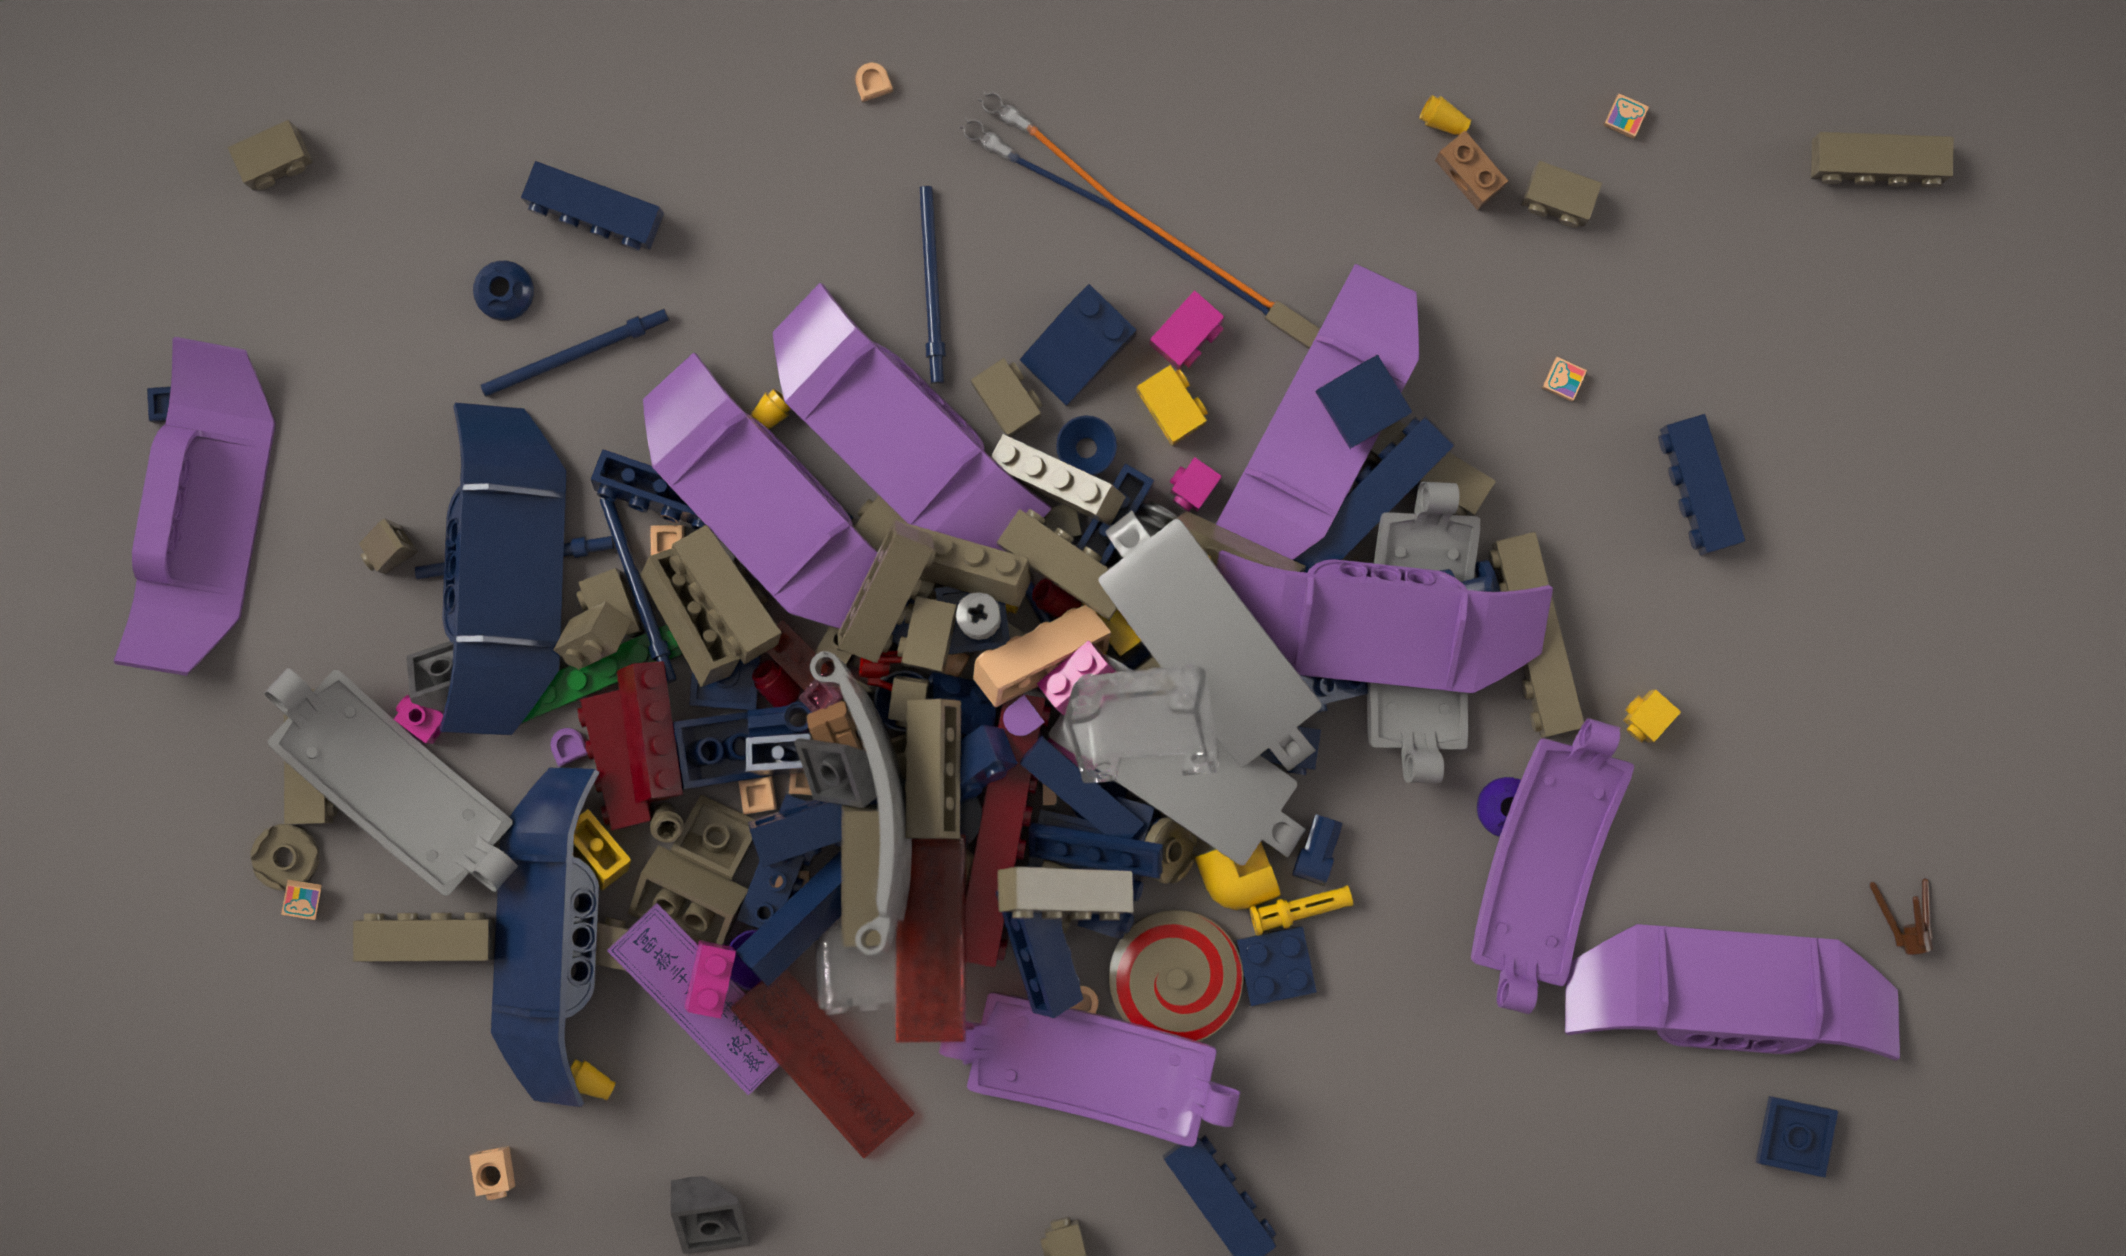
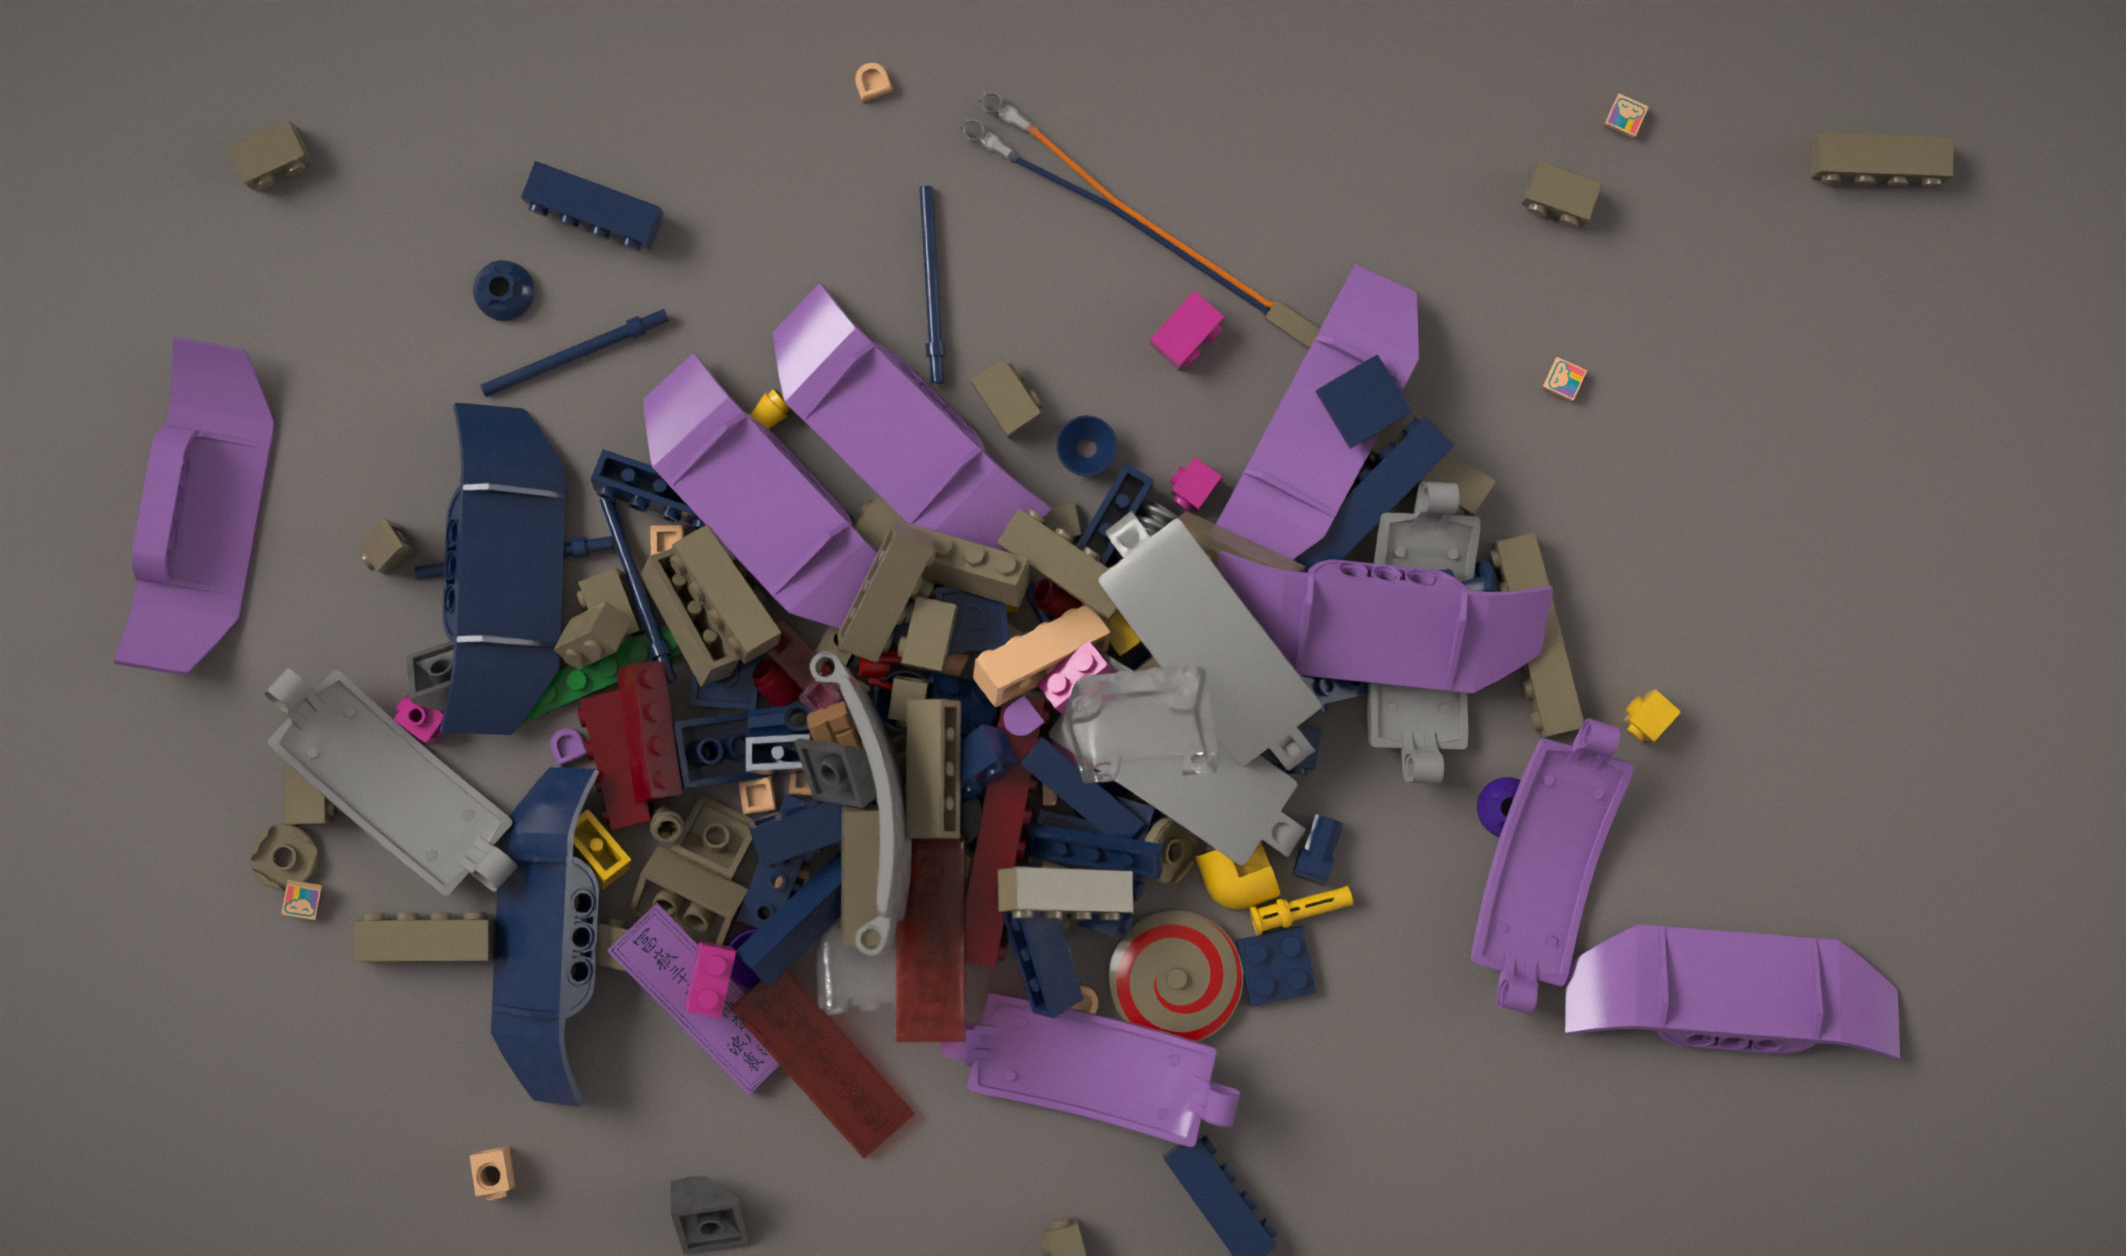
dark blue tile [147,386,171,423] -> none
yellow cone [570,1059,616,1101] -> none
light grey piece [956,592,1001,640] -> none
brick [991,434,1126,526] -> none
dark blue slope [1019,284,1137,406] -> none
yellow brick [1136,365,1208,446] -> none
yellow cone [1419,95,1471,136] -> none
medium nougat brick [1435,131,1508,210] -> none
dark blue brick [1658,414,1745,556] -> none
dark blue plate [1756,1096,1838,1178] -> none
reddish brown plant [1870,878,1933,955] -> none

